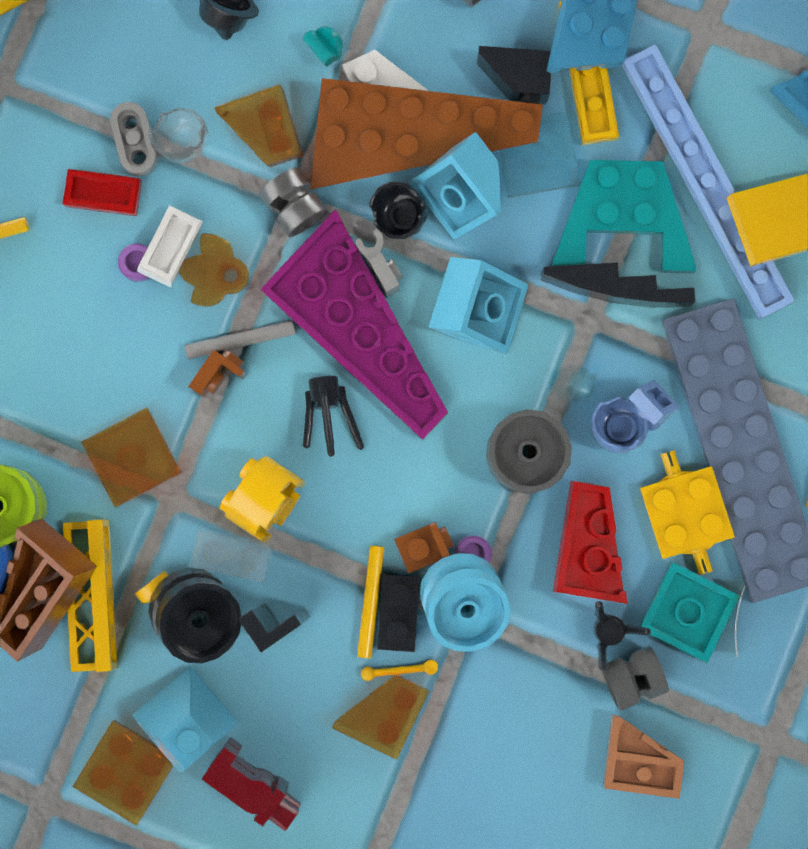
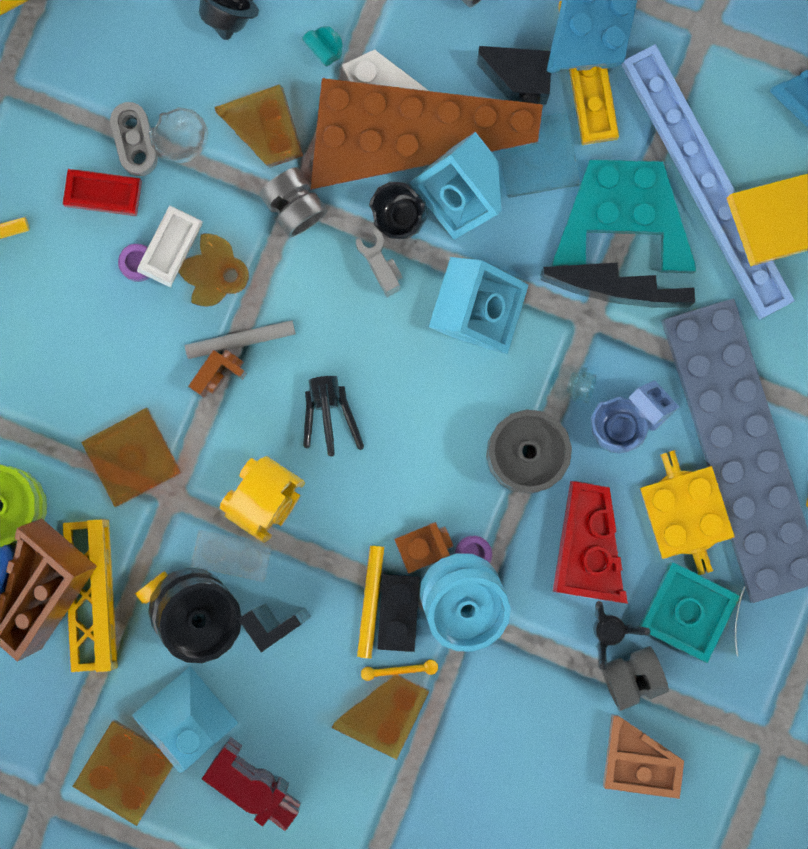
magenta wing [260,209,448,440] -> none

